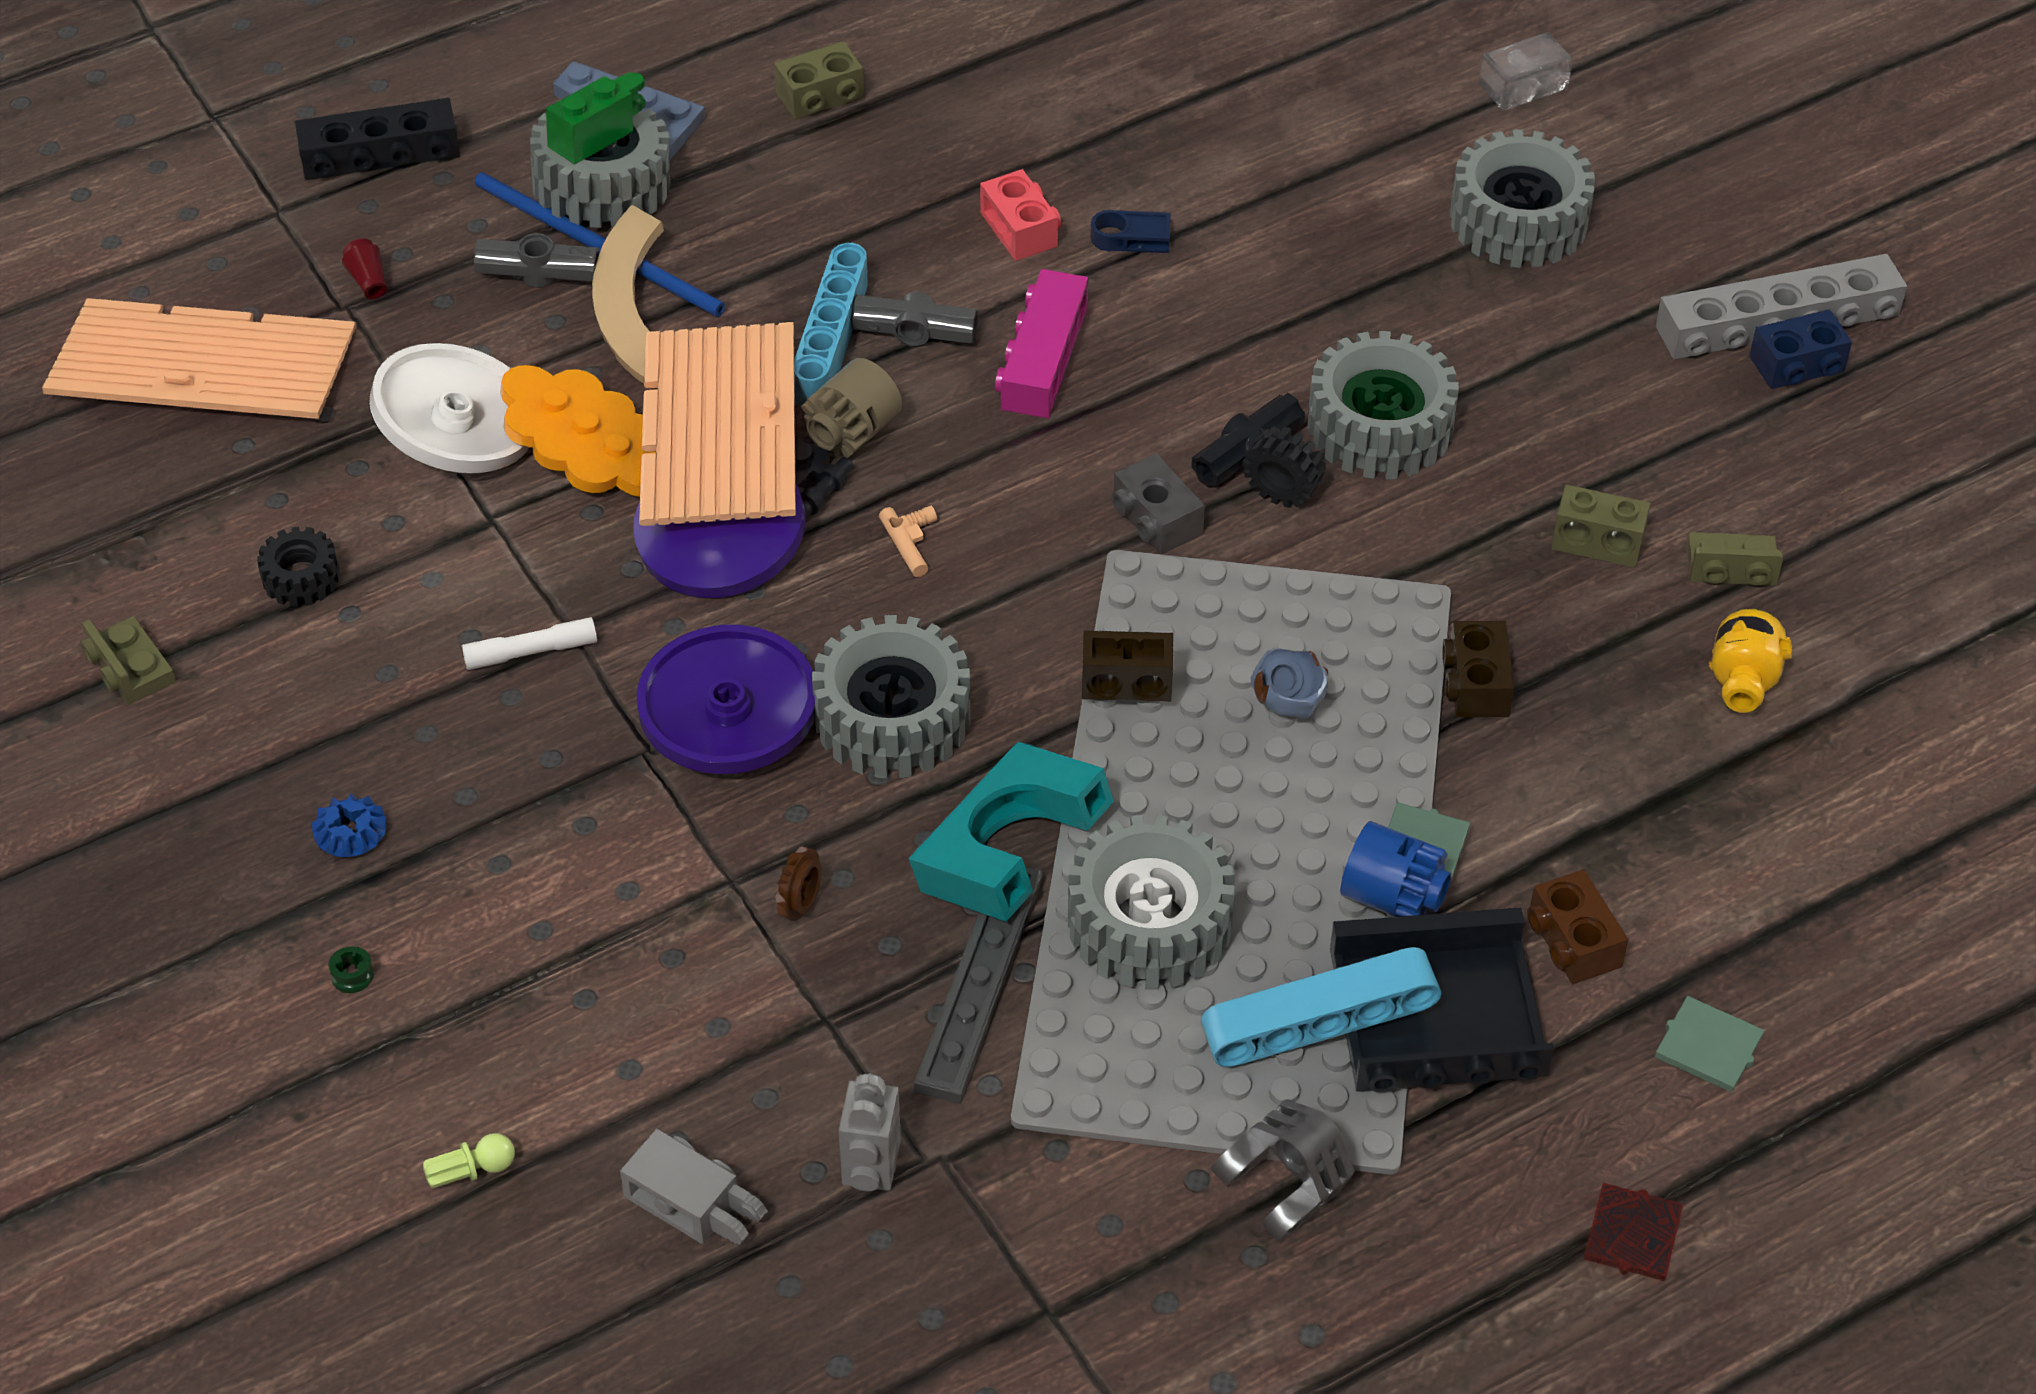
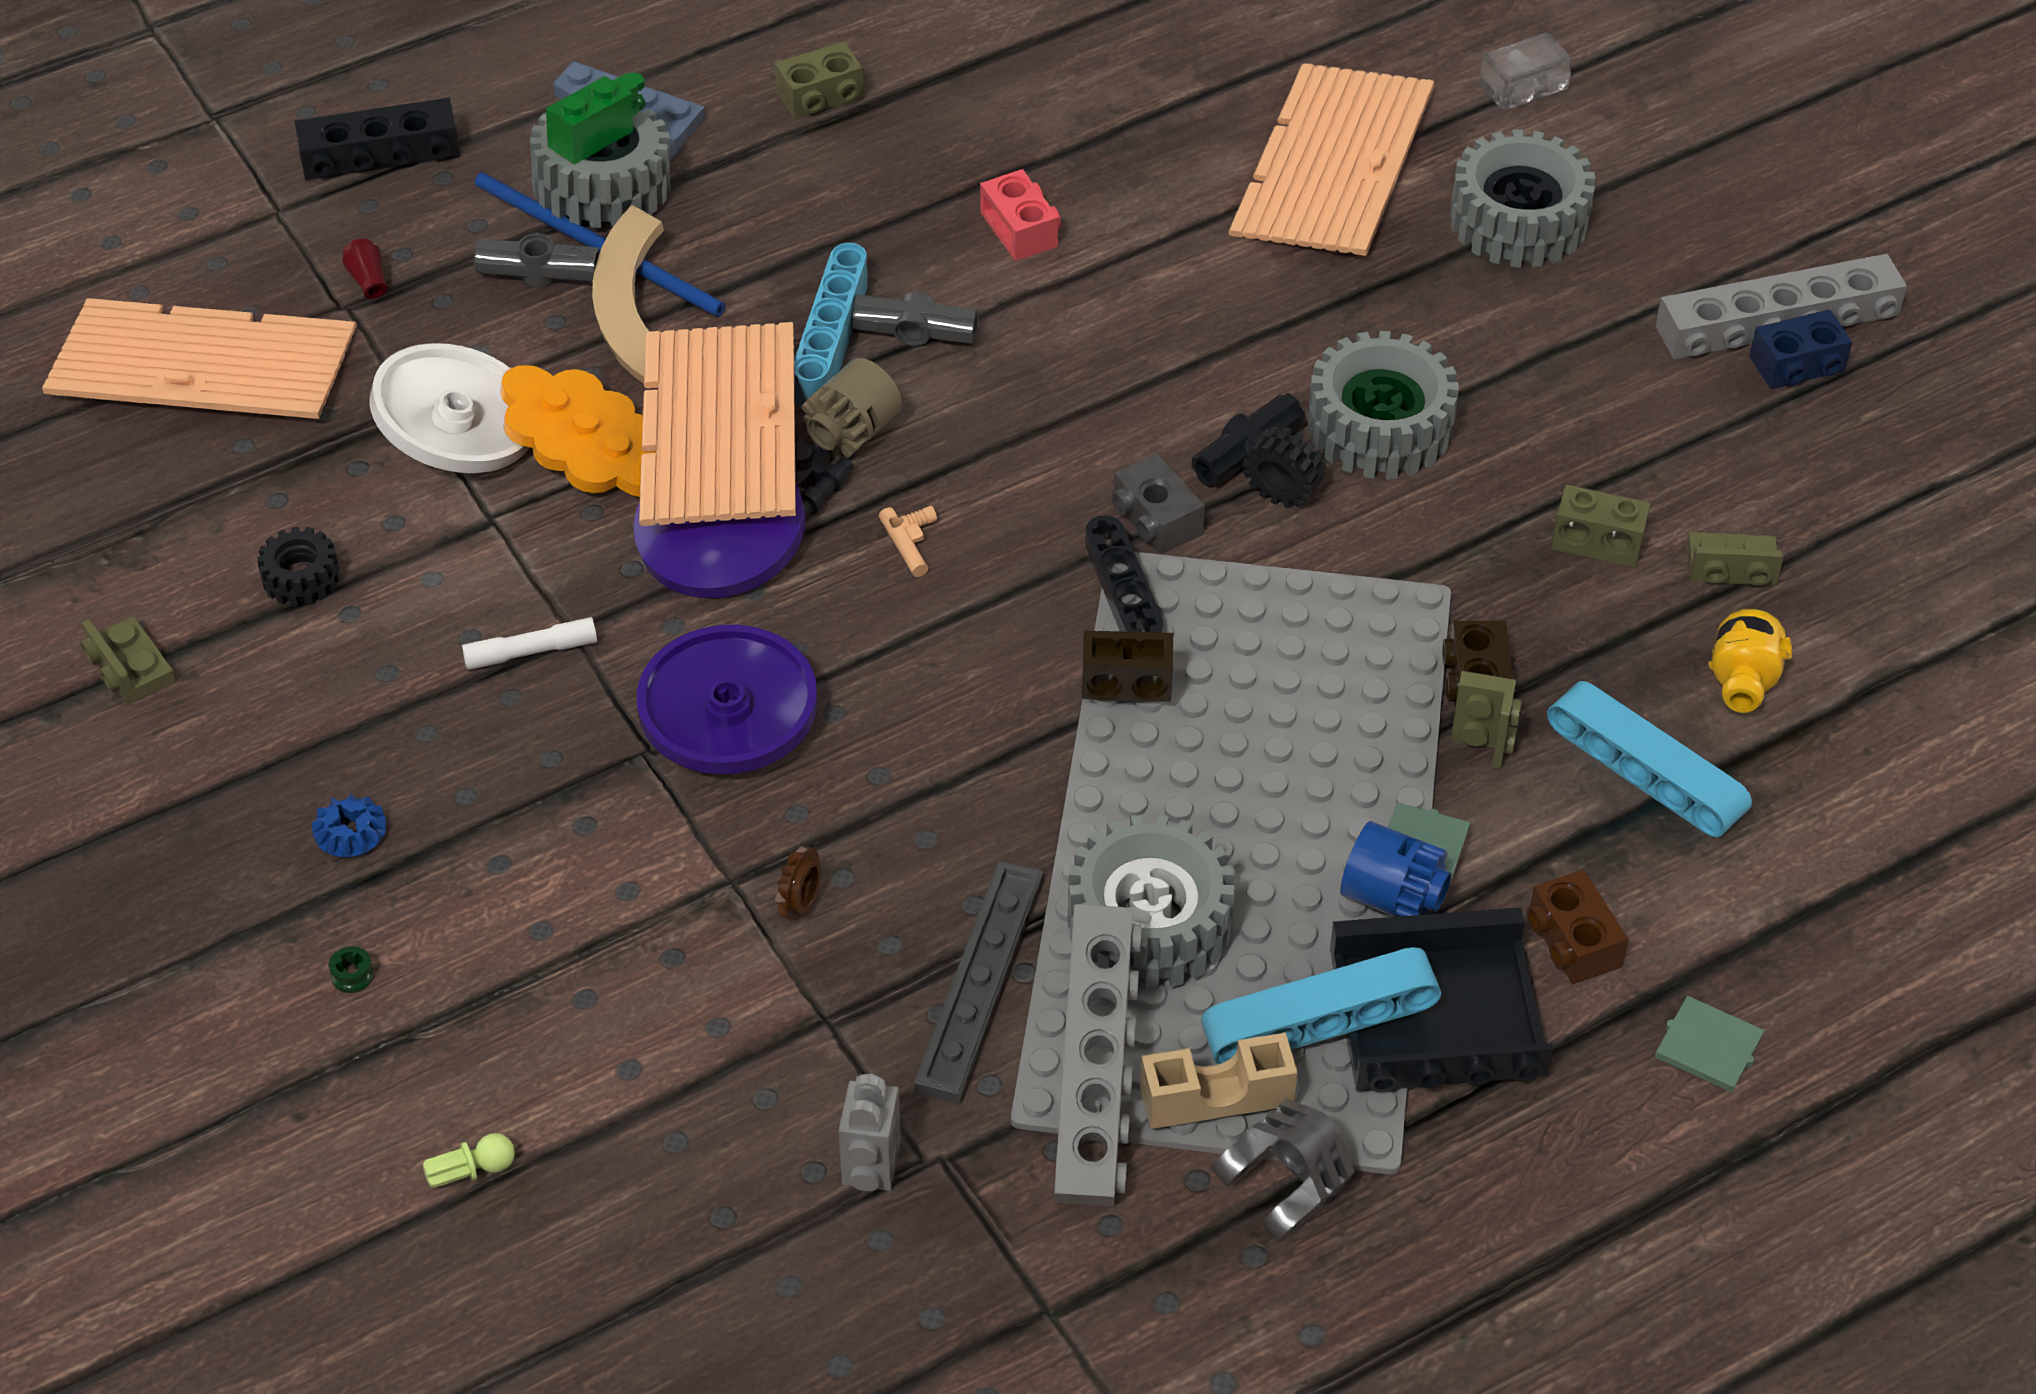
light grey hinge [620,1128,767,1245] -> none
light grey wheel [812,615,970,778] -> none
teal arch [908,742,1114,922] -> none
dark pink brick [995,269,1088,418] -> none
dark blue piece [1090,210,1171,253] -> none
sand blue hair [1250,648,1328,719] -> none
clear red piece [1584,1183,1683,1281] -> none
none -> light grey brick [1054,904,1142,1207]
none -> black beam [1085,515,1163,633]
none -> tan arch [1140,1033,1297,1129]
none -> light nougat door [1228,63,1434,256]
none -> olive bracket [1451,671,1522,769]
none -> medium azure beam [1547,681,1752,837]

